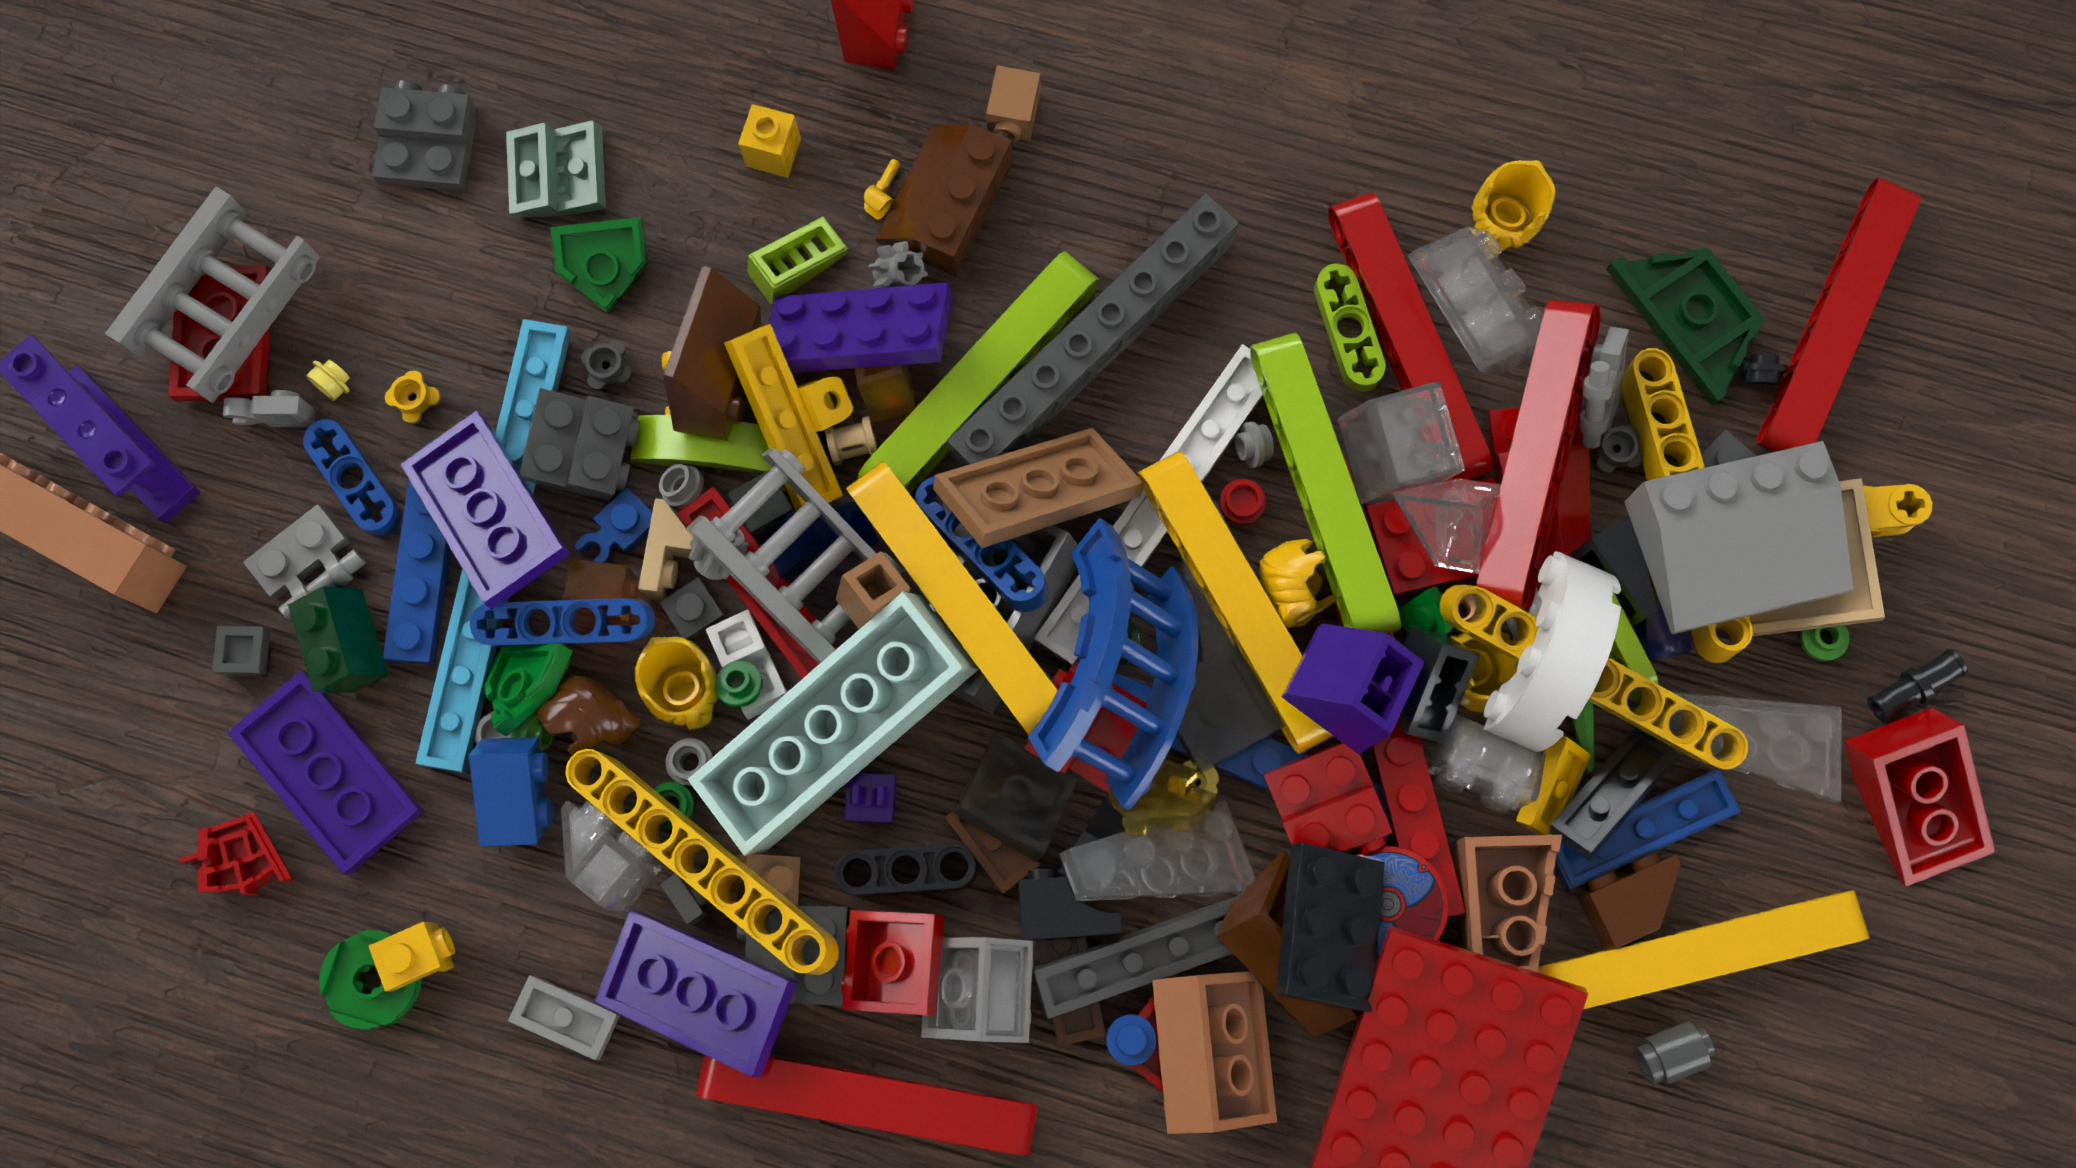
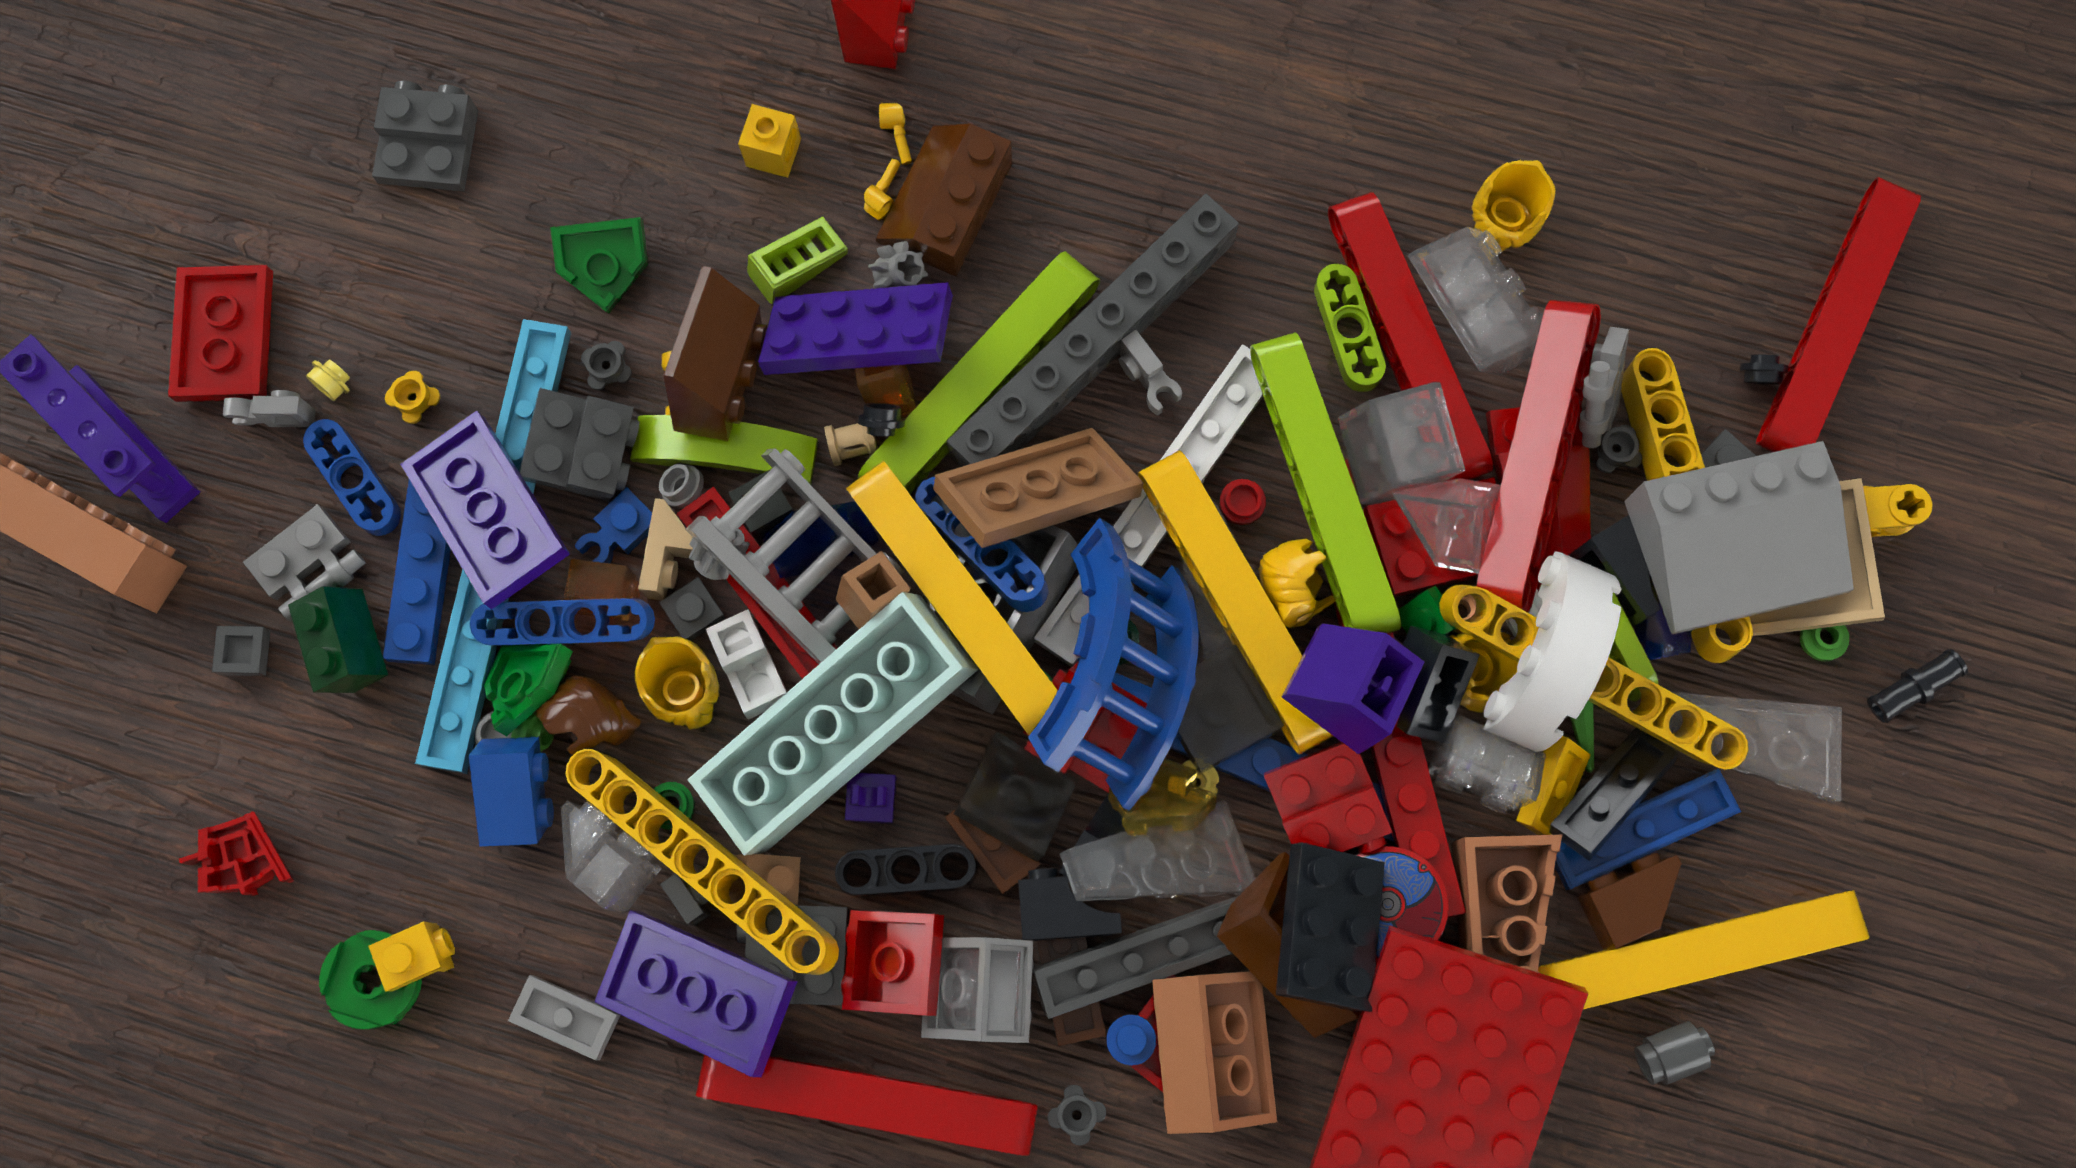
light grey fence [105,186,321,403] -> none
dark purple plate [227,670,424,875] -> none
sand green slope [506,120,606,217] -> none
light grey plate [665,738,713,786] -> none
green plate [715,661,763,707] -> none
yellow plate [724,324,853,512] -> none
medium nougat brick [986,65,1041,142] -> none
light grey plate [1235,422,1274,468] -> none
dark green wing [1606,248,1764,406] -> none
red slope [1844,707,1995,886] -> none
none -> black plate [858,403,905,436]
none -> yellow hand [879,103,912,165]
none -> dark grey plate [1048,1085,1106,1145]
none -> light grey plate [1118,330,1182,415]

